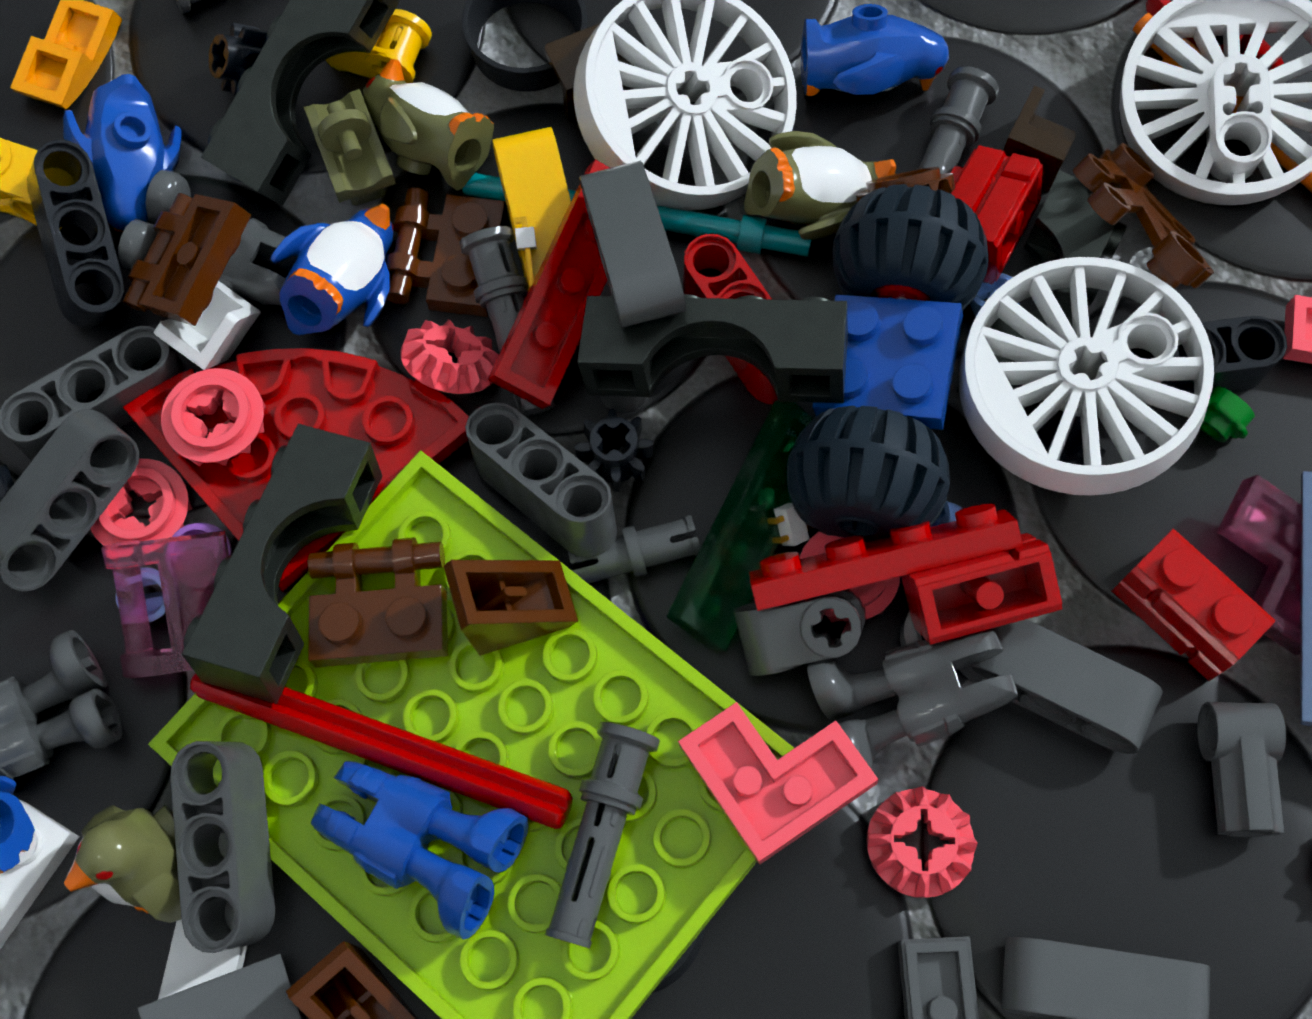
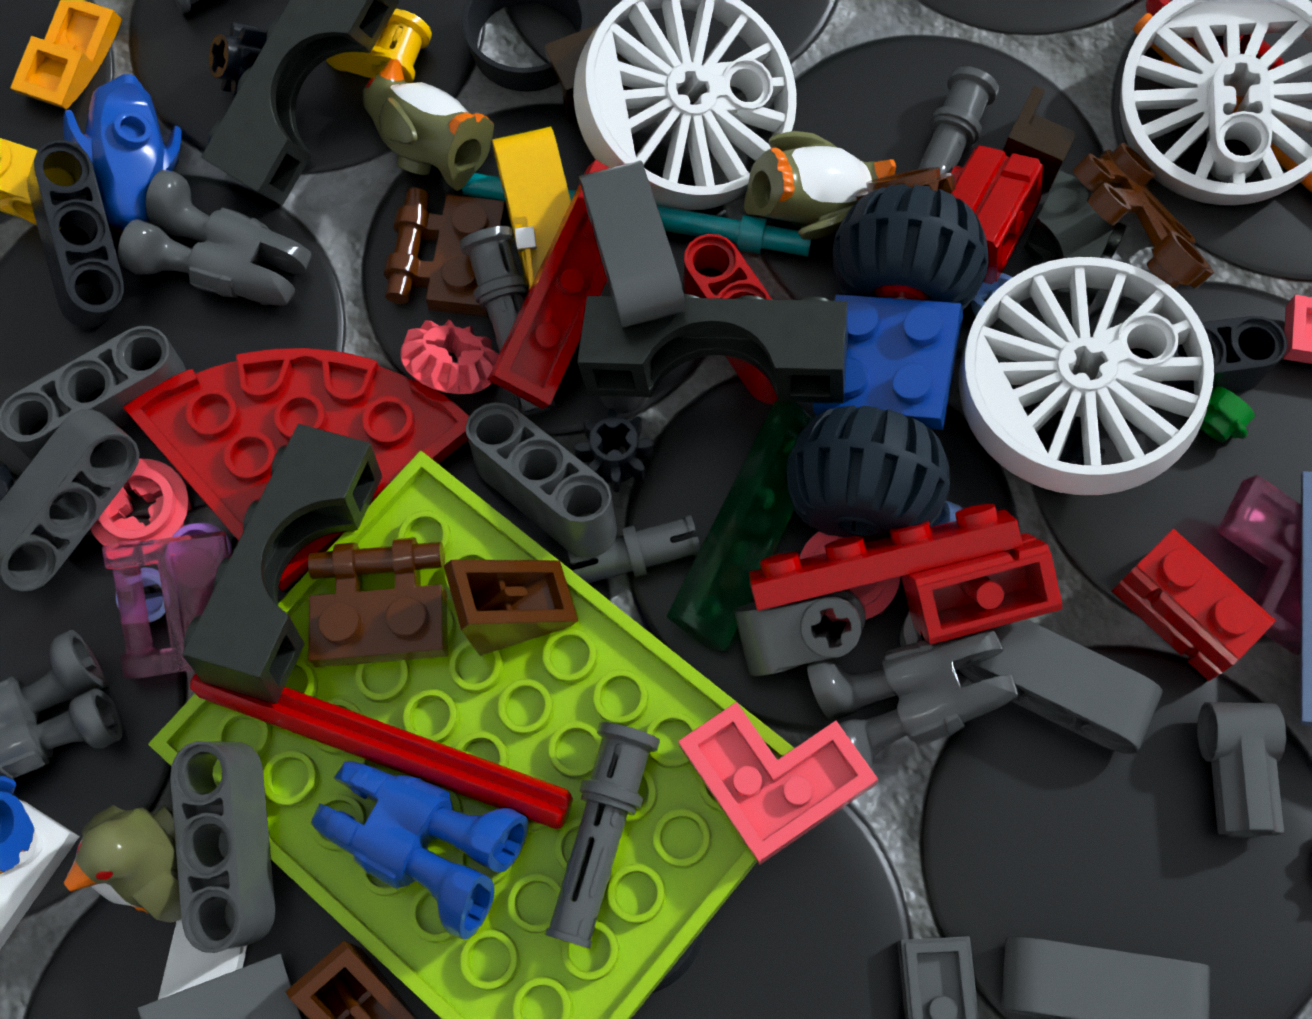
reddish brown plate [122,193,251,326] -> none
white panel [154,281,261,370] -> none
coral gear [161,368,266,467] -> none
animal [270,203,394,335] -> none
olive hips [304,89,396,206] -> none
white piece [767,503,814,546] -> none
blue animal [801,4,949,96] -> none
coral gear [867,786,978,898] -> none

